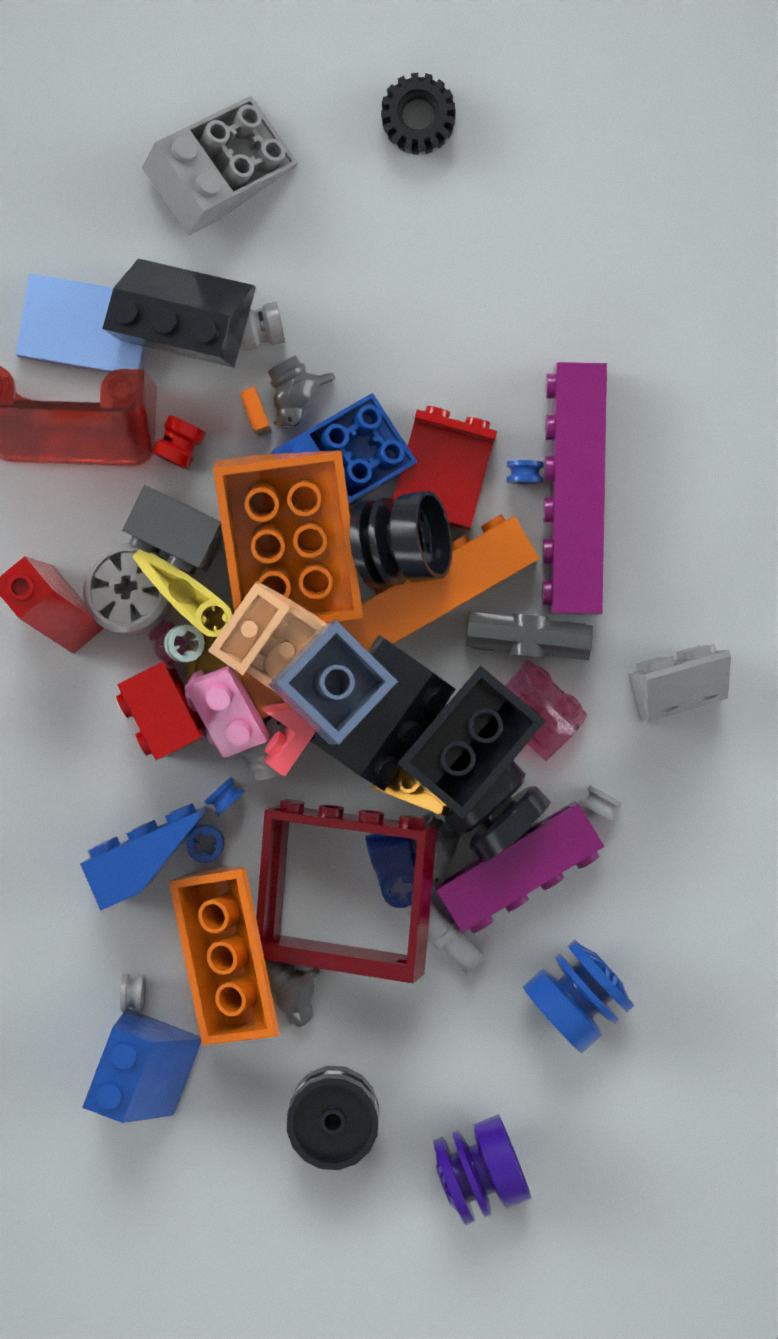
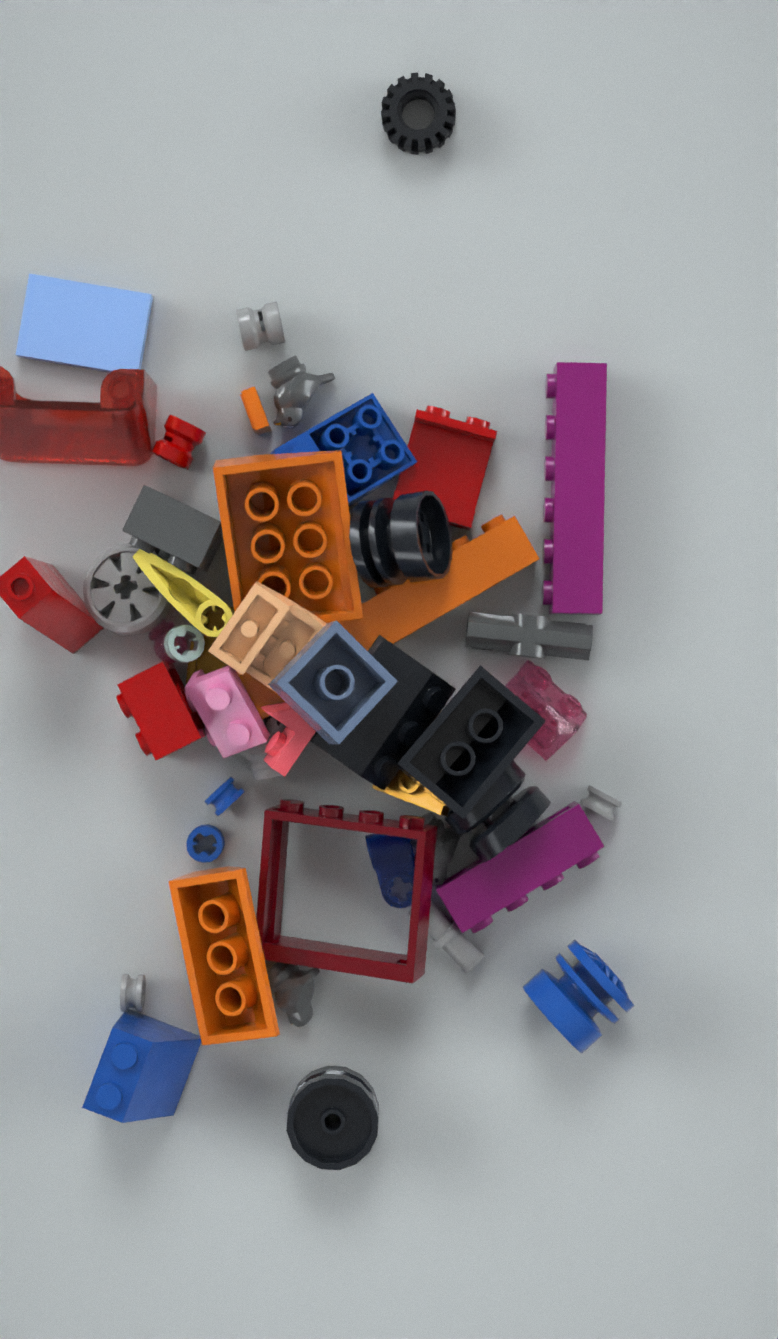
blue slope [80,803,208,910] -> none
black slope [102,258,256,368] -> none
light grey slope [142,96,298,235] -> none
dark purple wheel [433,1114,532,1225] -> none
blue bush [506,460,544,485] -> none
light grey slope [628,644,731,722] -> none

